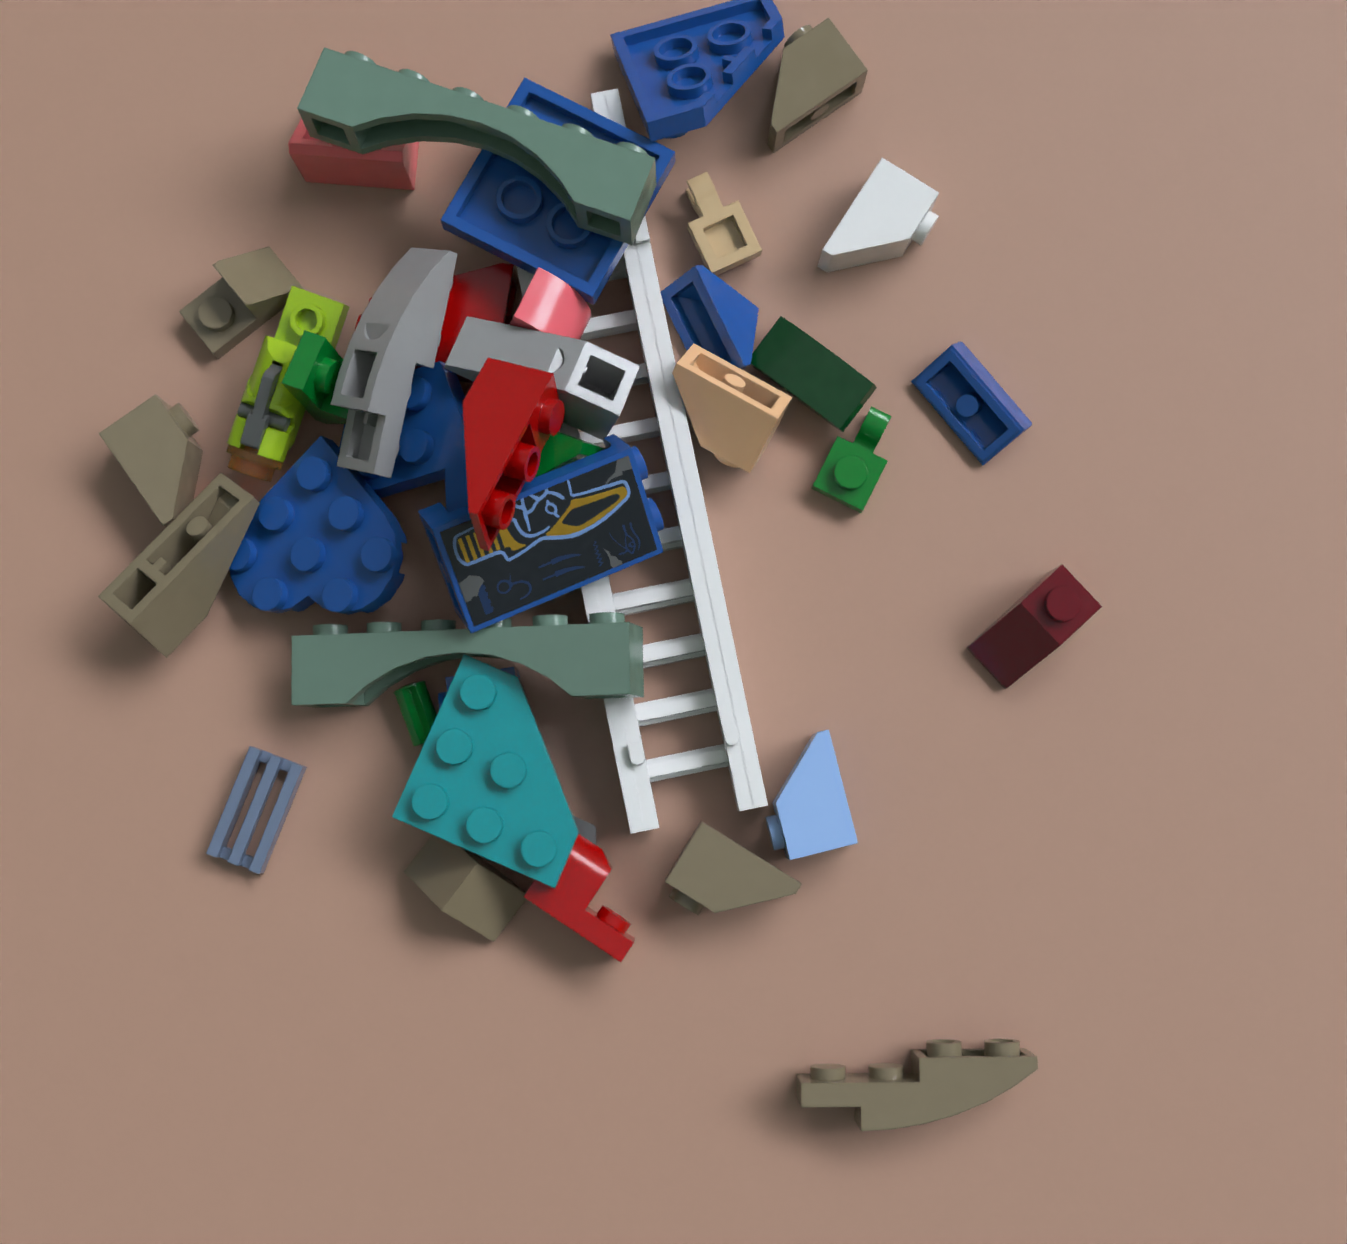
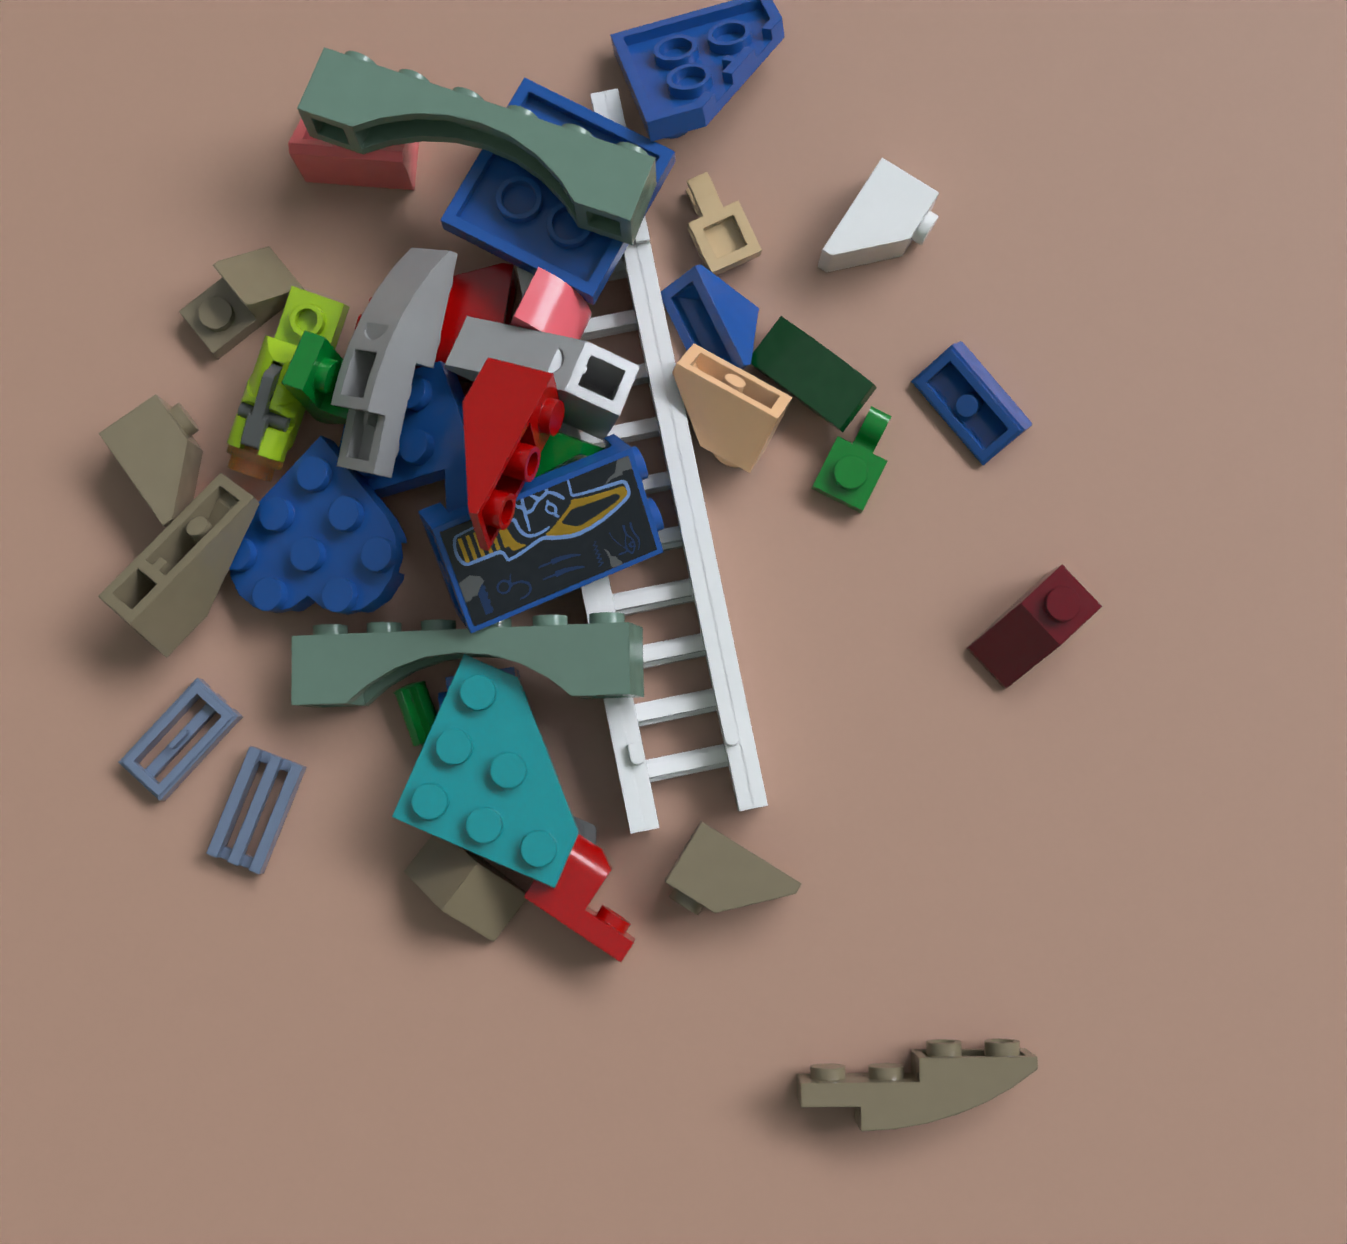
light blue slope [765,729,858,860] -> none
dark tan slope [767,18,868,153] -> none
none -> sand blue tile [118,678,243,801]

